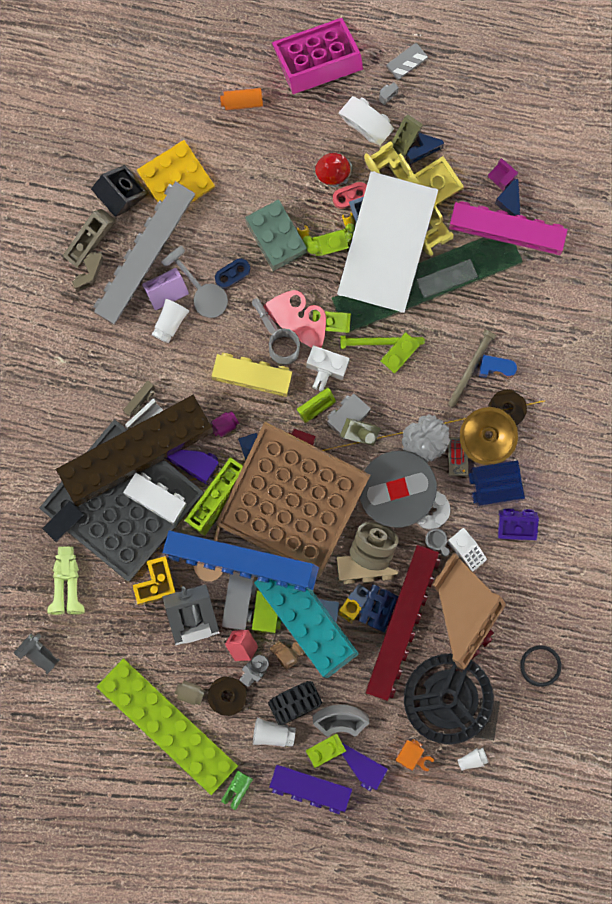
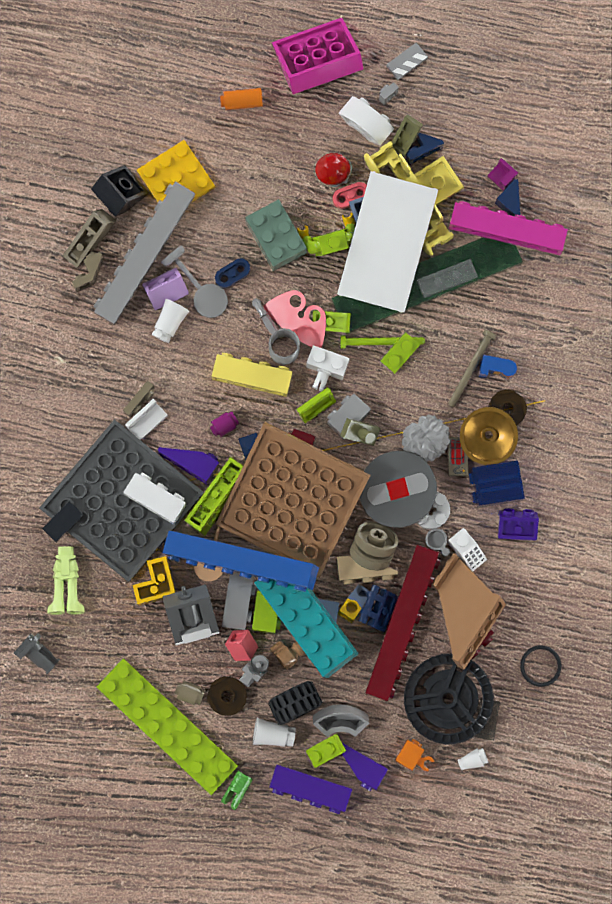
dark brown brick [55,394,214,507] -> none

